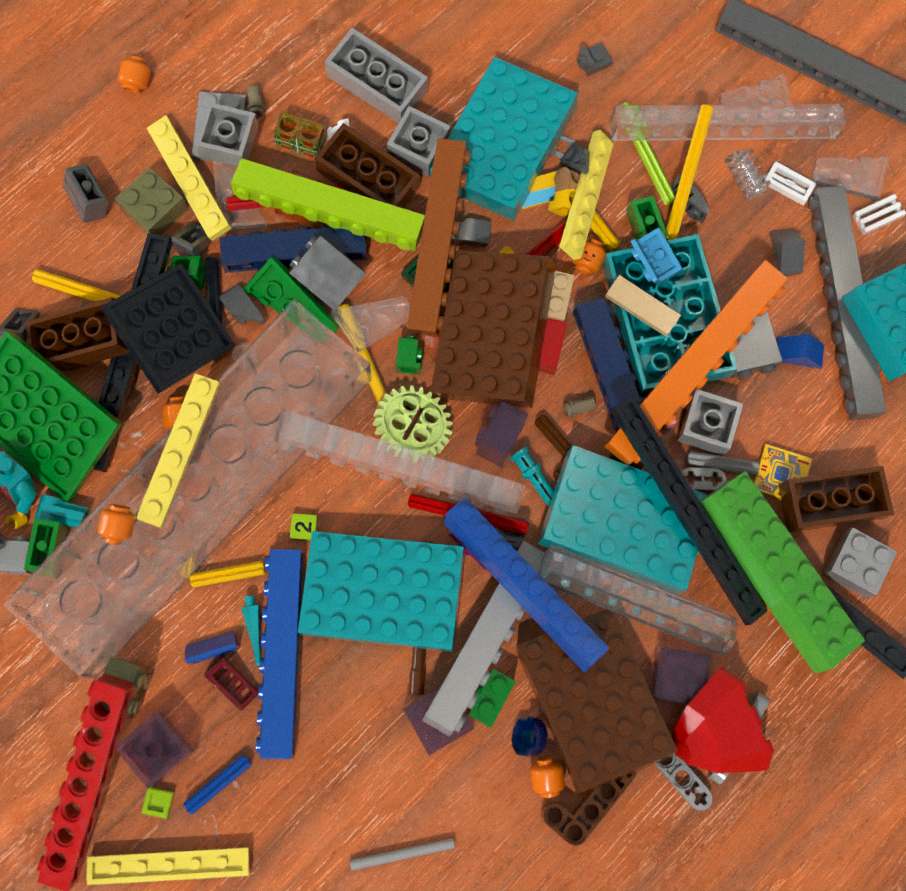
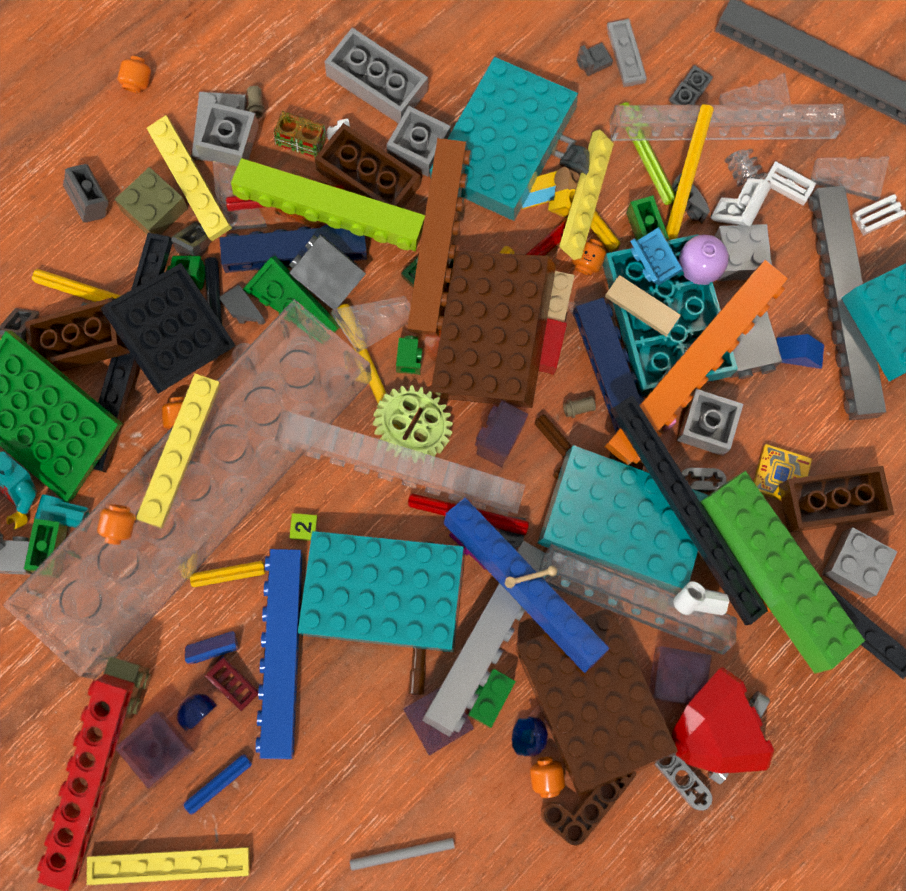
lime tile [141,786,175,819] -> none
teal piece [241,595,261,666] -> none
dark grey slope [453,218,491,247] -> none
teal pin [510,446,554,508] -> none
light grey axle [686,451,760,475] -> none
dark grey slope [769,228,805,276] -> none
none -> clear blue hair [177,693,217,731]
none -> tan hinge [505,566,557,588]
none -> light grey tile [606,19,647,87]
none -> dark grey slope [669,65,713,114]
none -> white piece [673,582,729,616]
none -> lavender cylinder [678,234,729,285]
none -> white brick [711,178,771,226]
none -> light grey brick [714,224,772,281]

